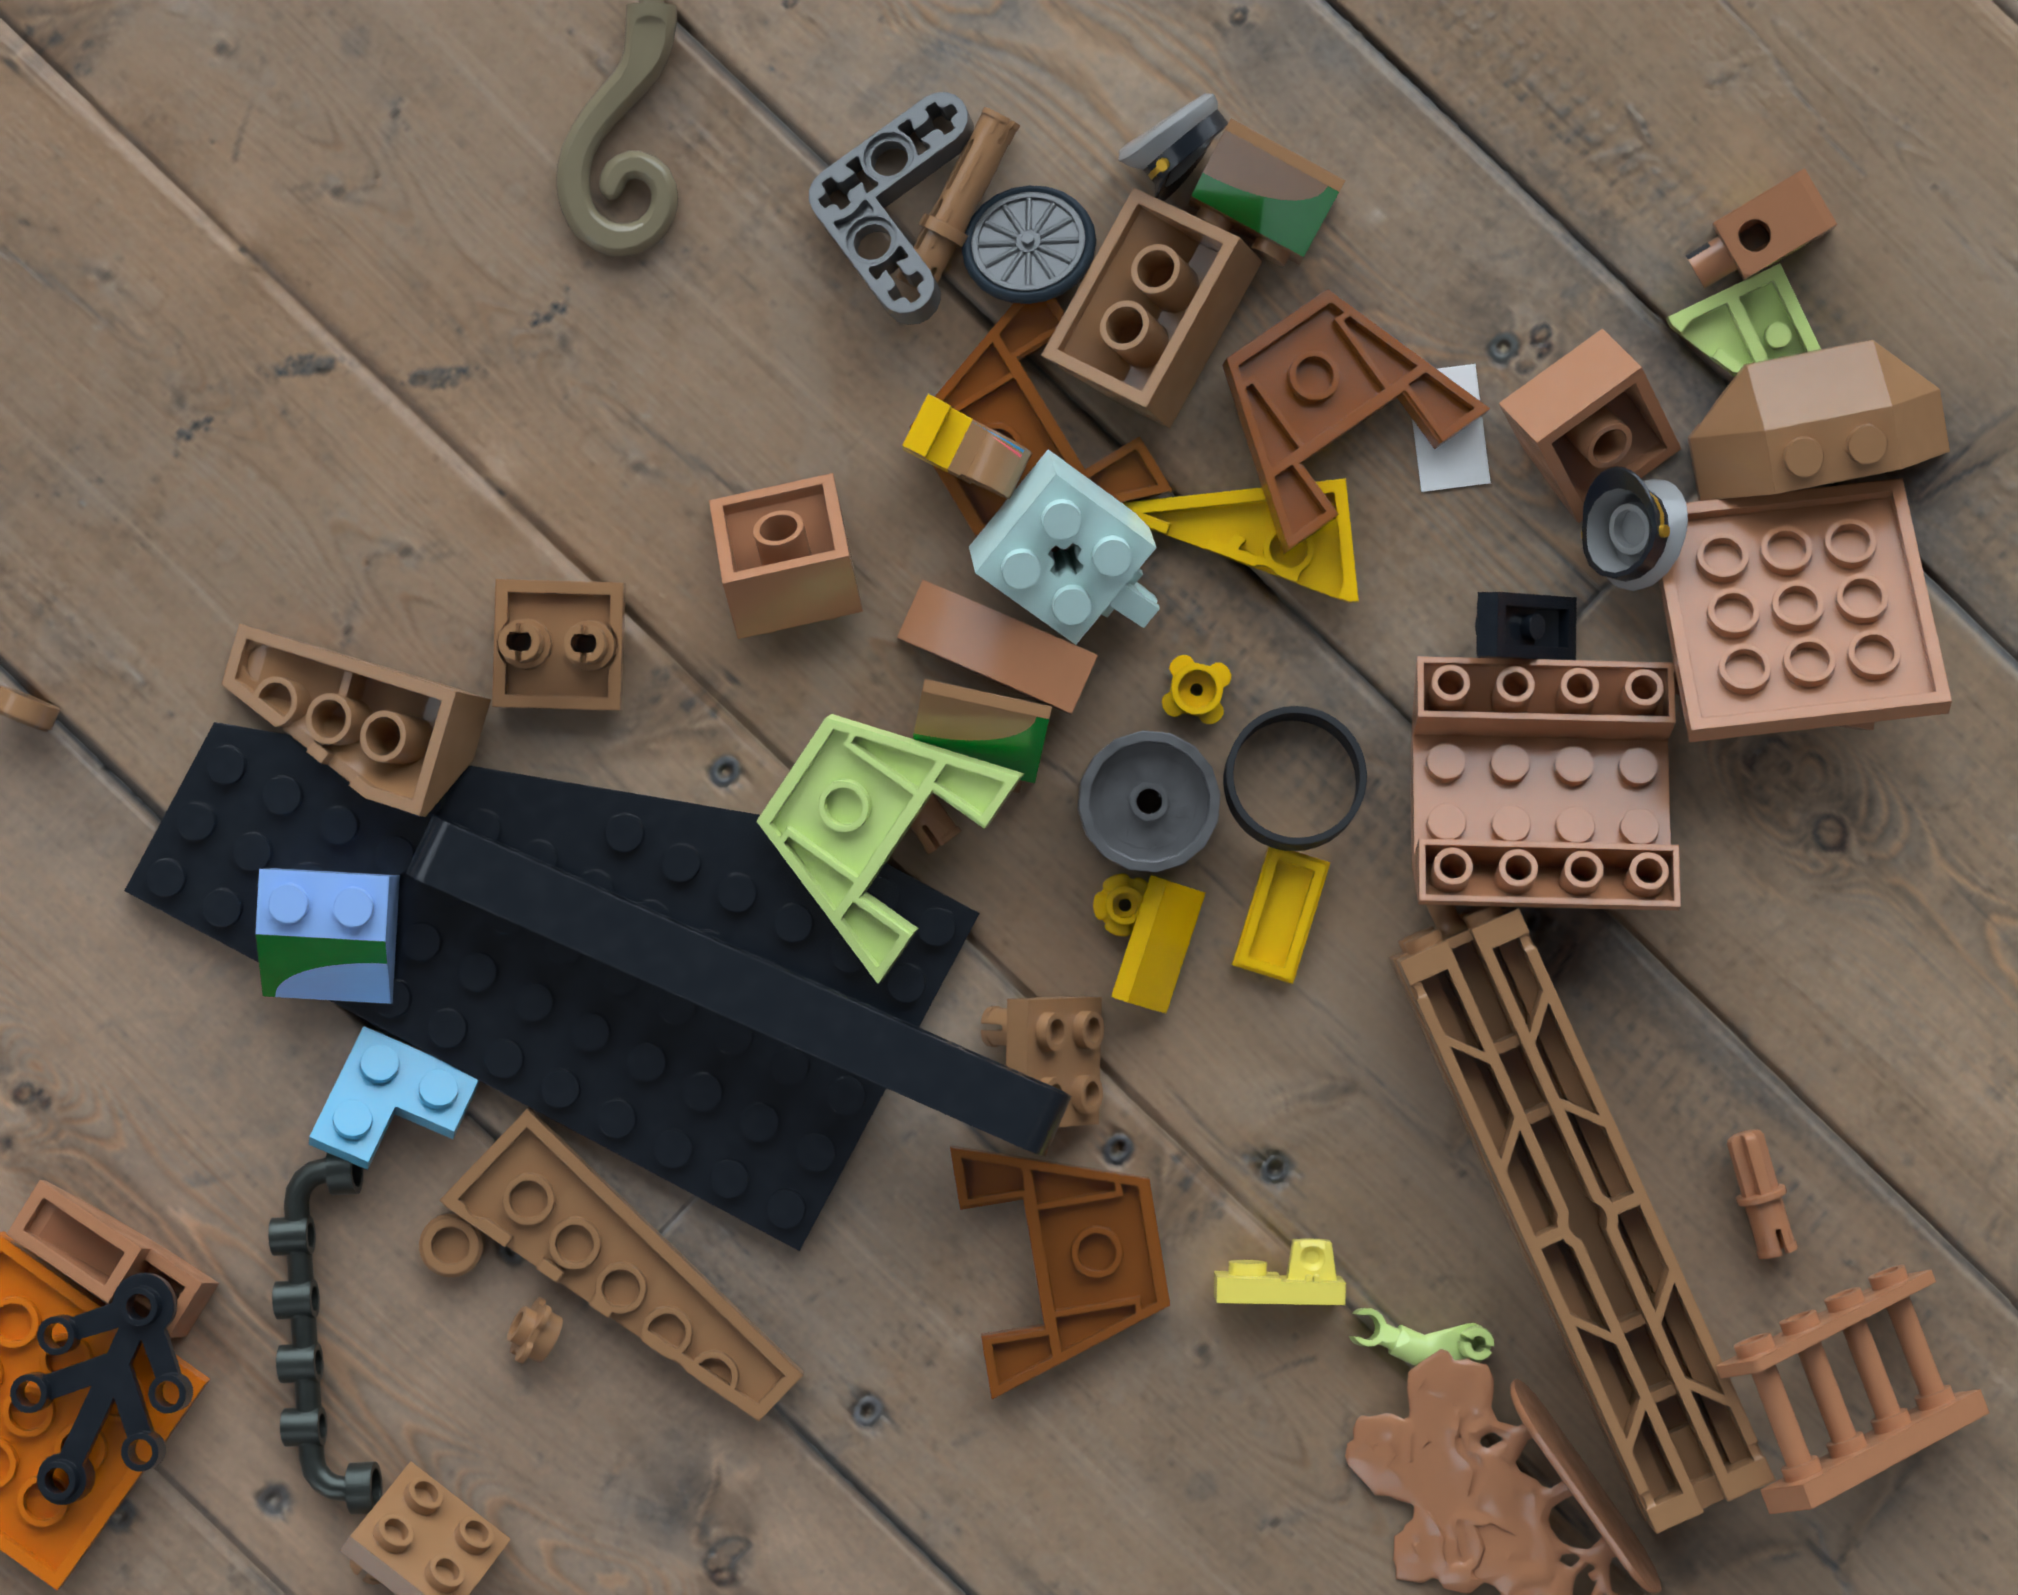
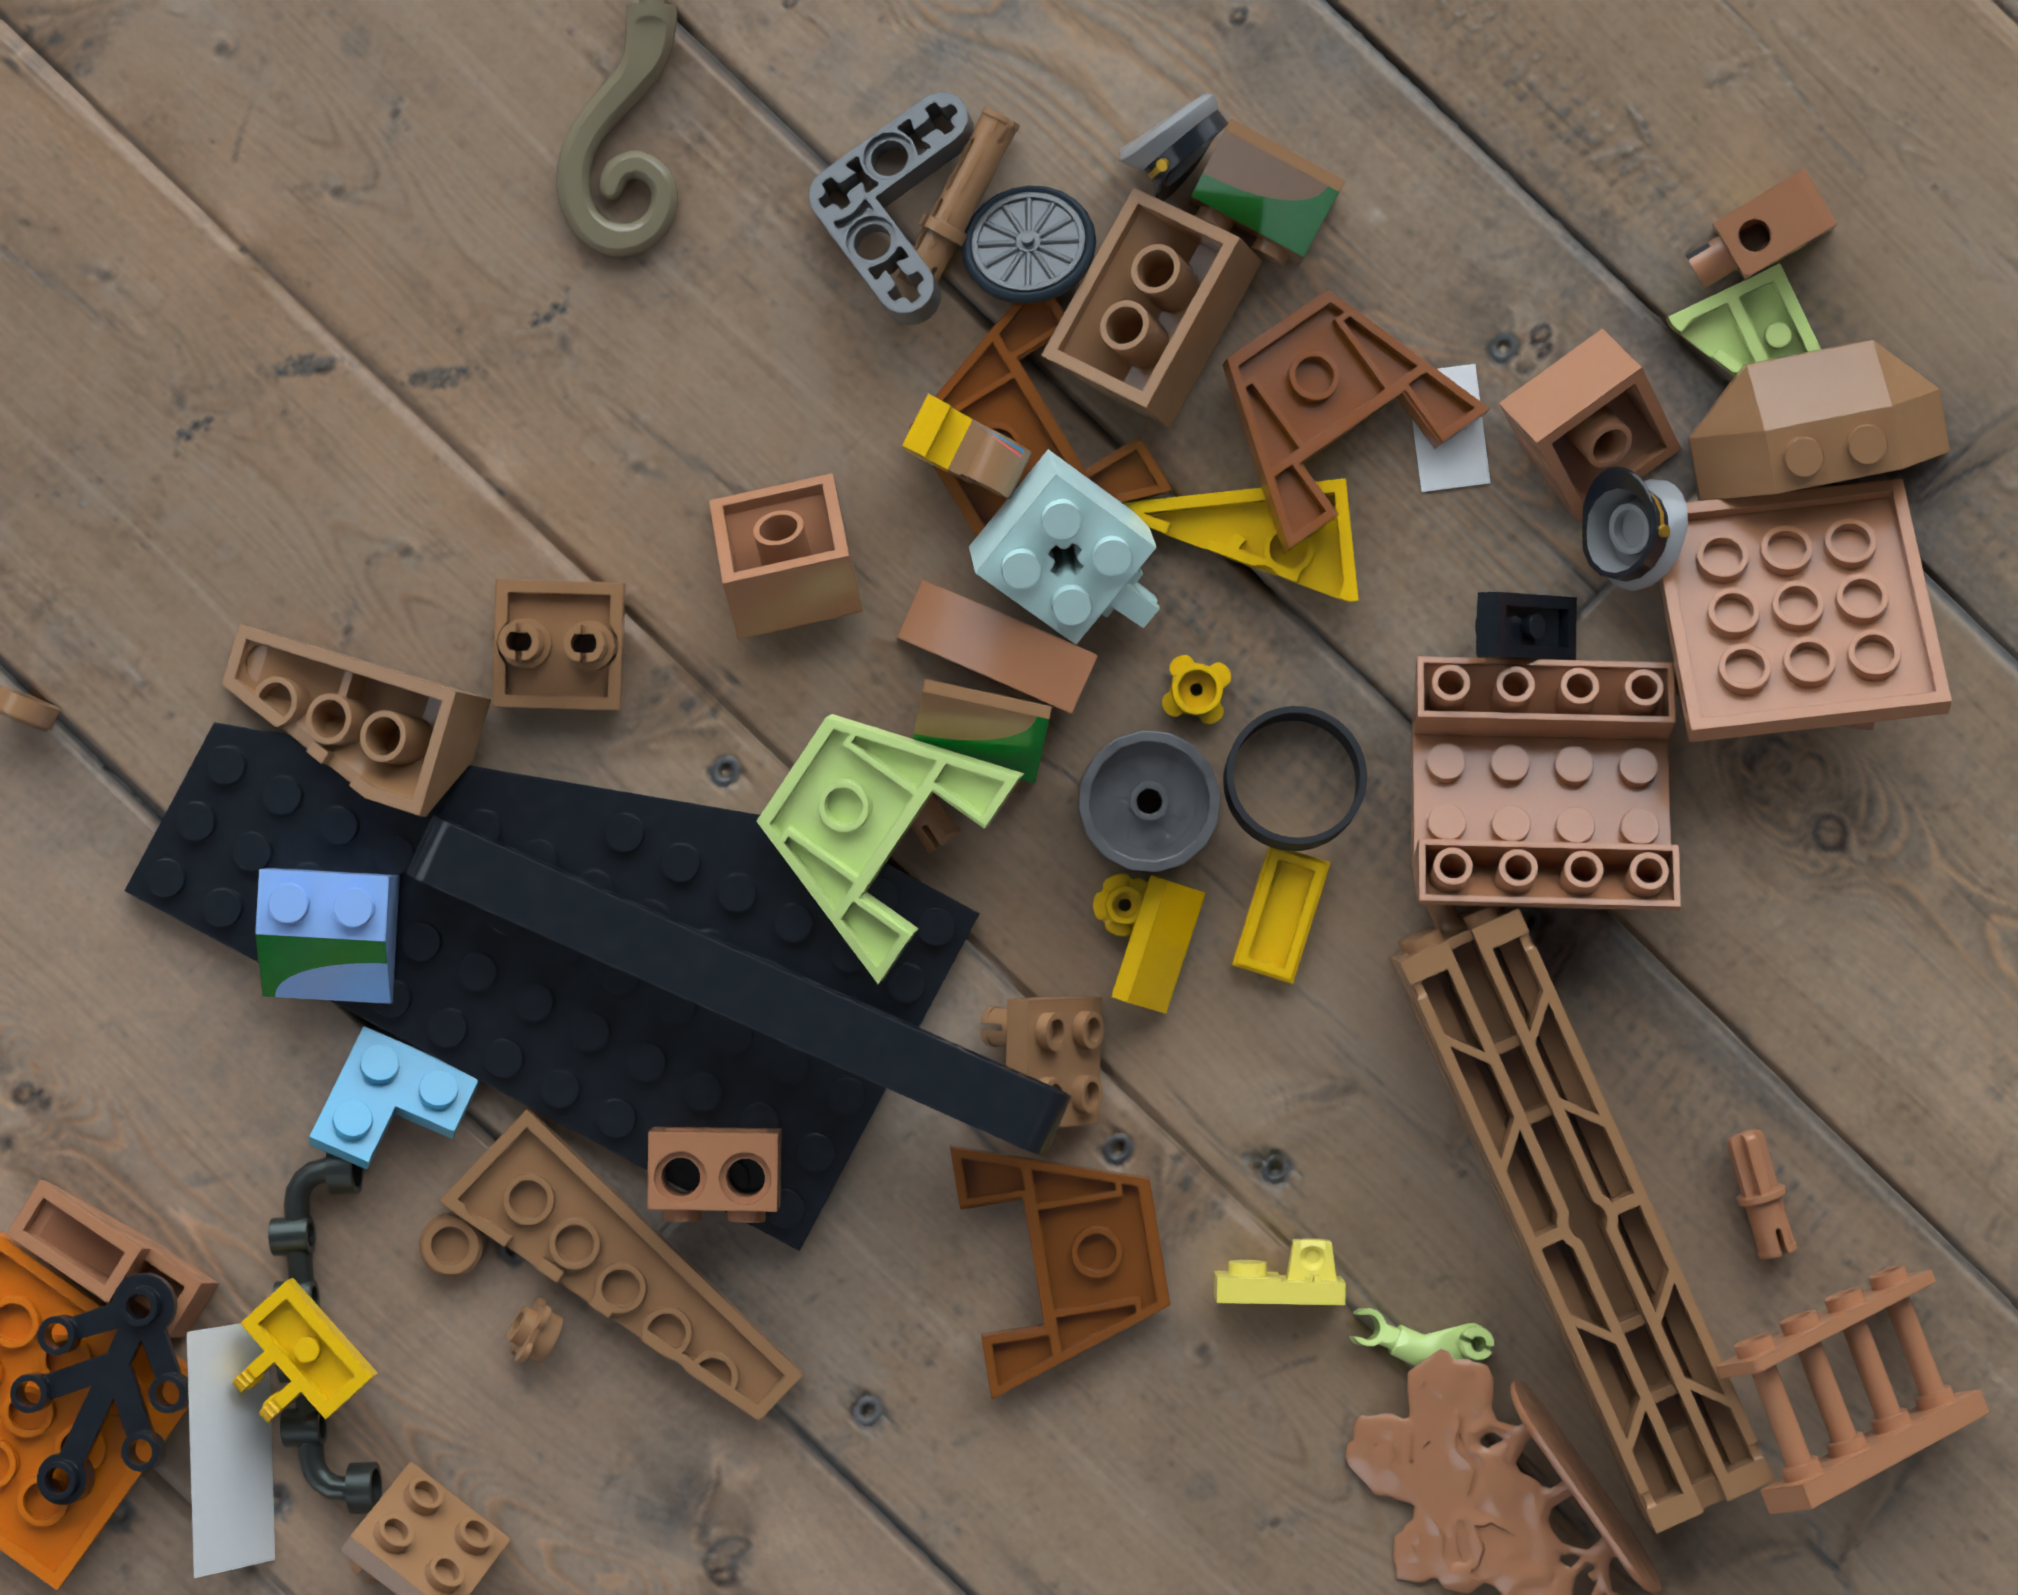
none -> white sticker [187,1323,275,1578]
none -> yellow hinge [232,1278,378,1423]
none -> nougat brick [647,1127,782,1223]

